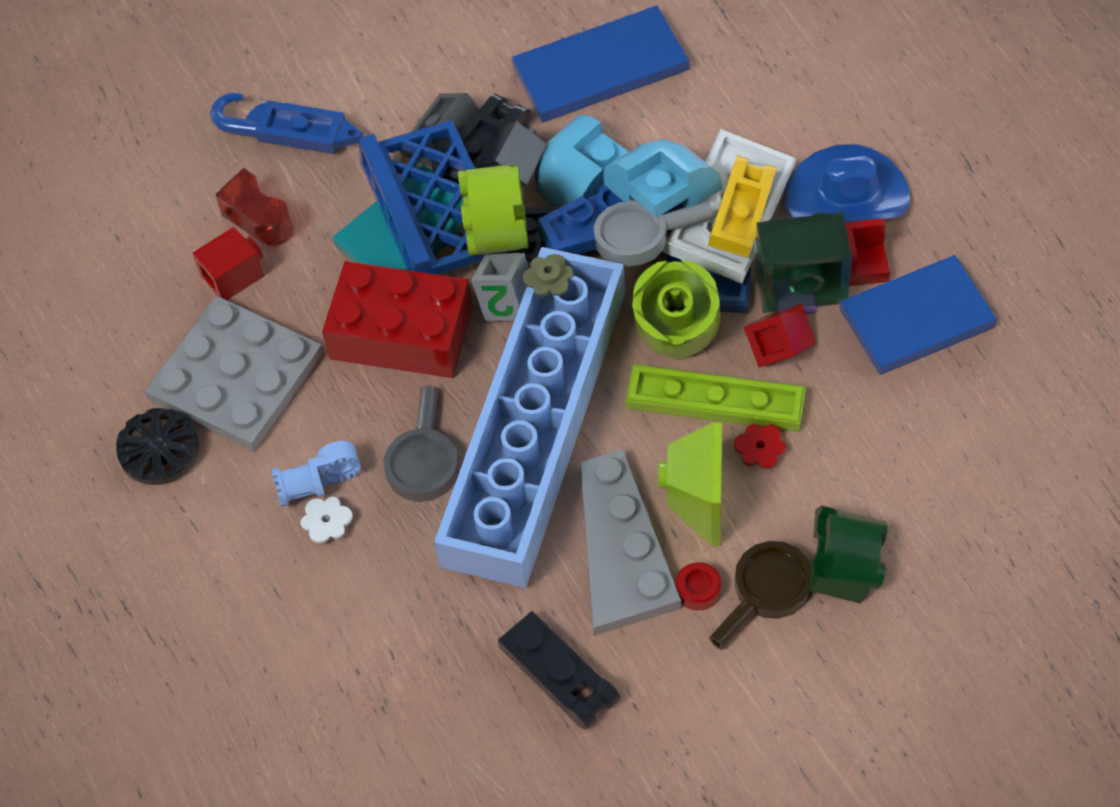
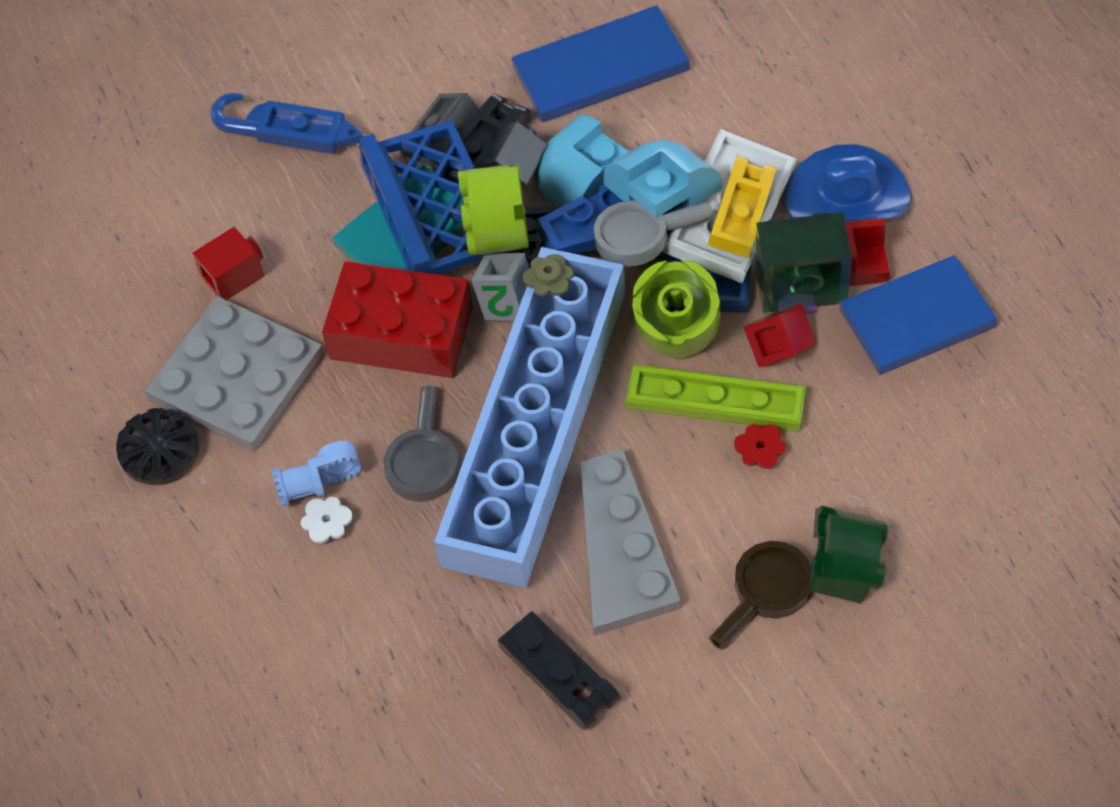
clear red leg [215,168,293,246] -> none
lime slope [658,422,722,546] -> none
red tile [675,562,722,611] -> none

